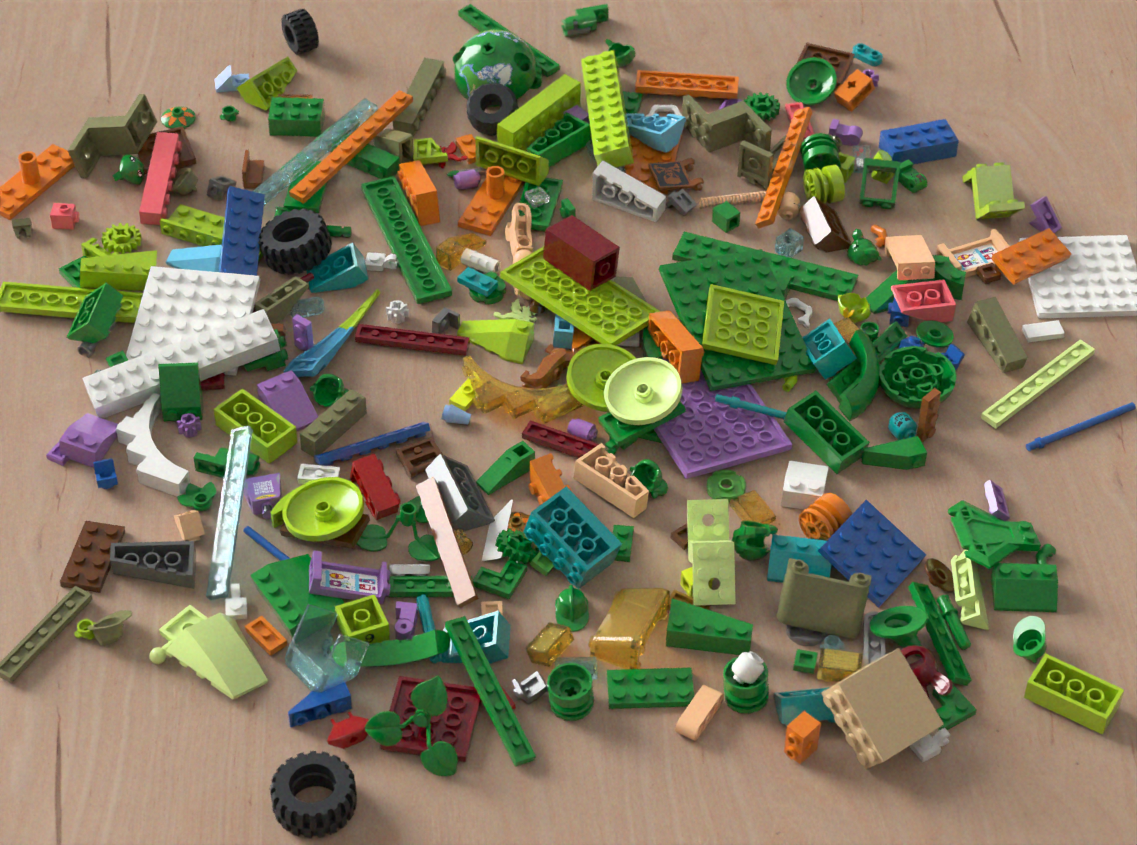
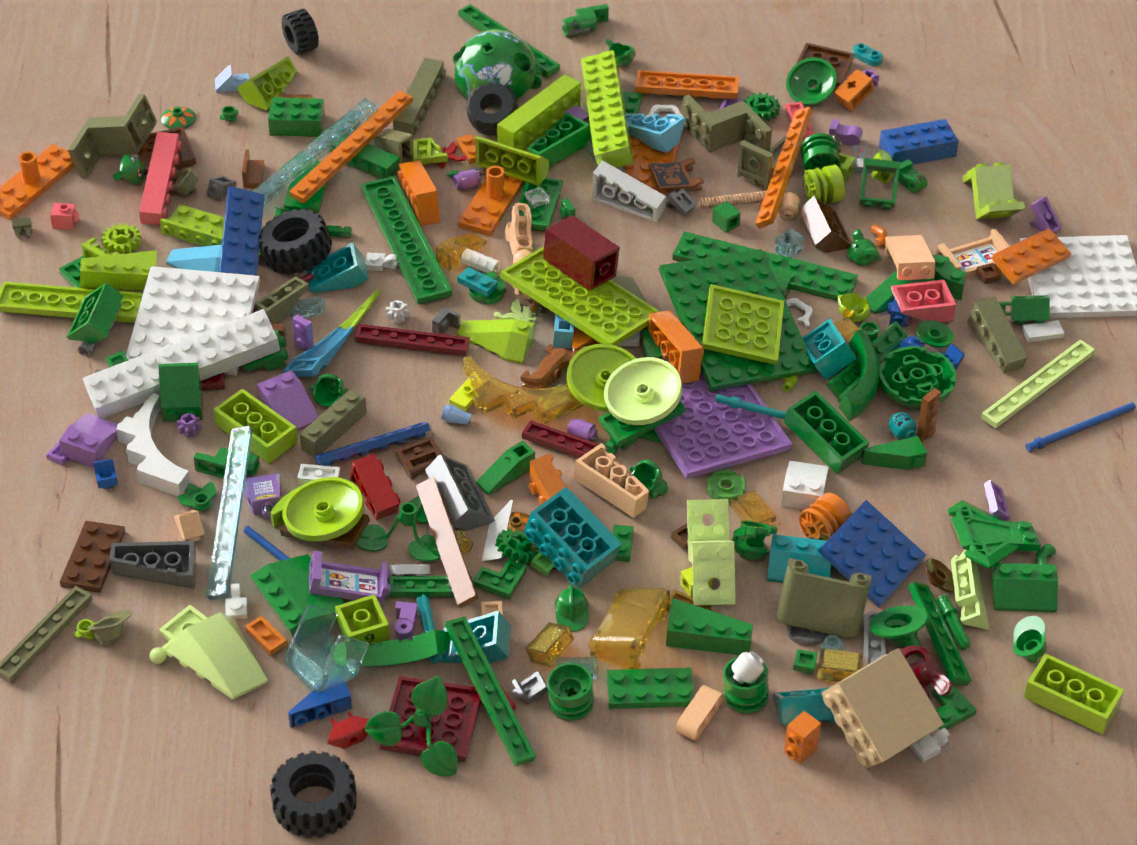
none -> green brick [999,295,1050,324]

